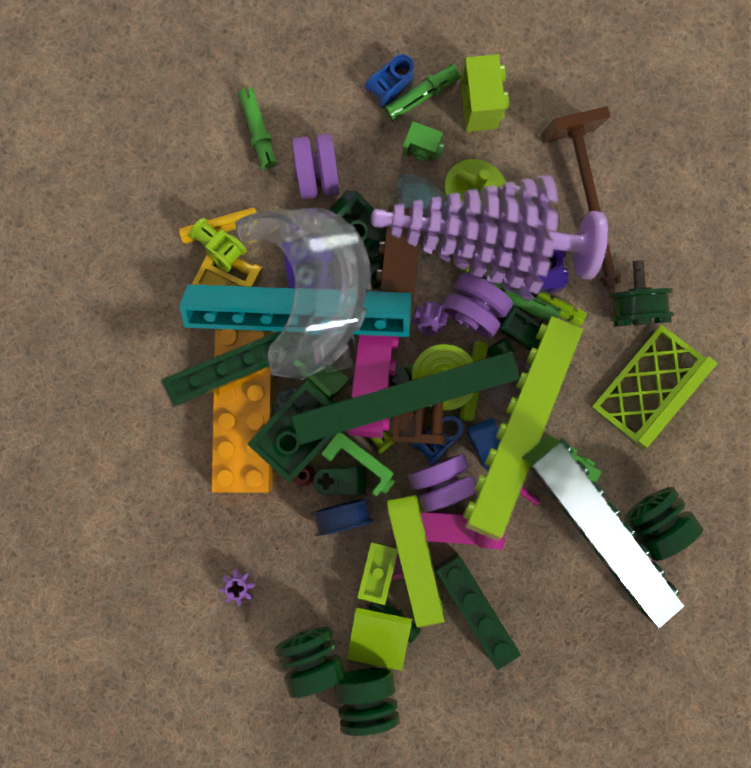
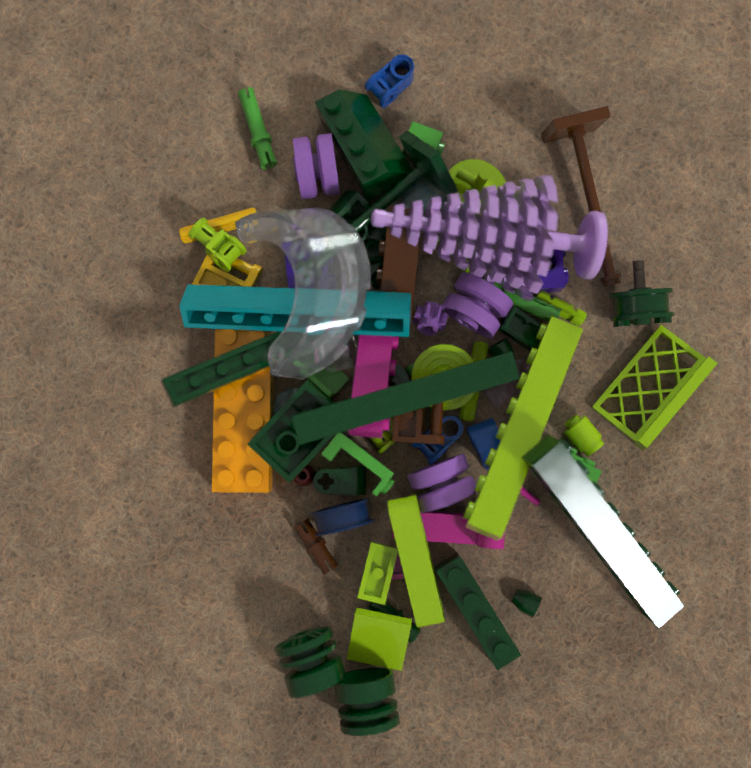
medium lavender gear [219,569,256,606] -> none
bright green pin [384,63,461,121] -> none
lime brick [460,54,509,132] -> none
dark green wheel [624,487,704,561] -> none
none -> reddish brown pin [294,518,338,575]
none -> dark green tile [297,130,458,280]
none -> dark green slope [315,90,413,202]
none -> dark green hose [511,589,542,618]
none -> lime brick [563,414,604,456]

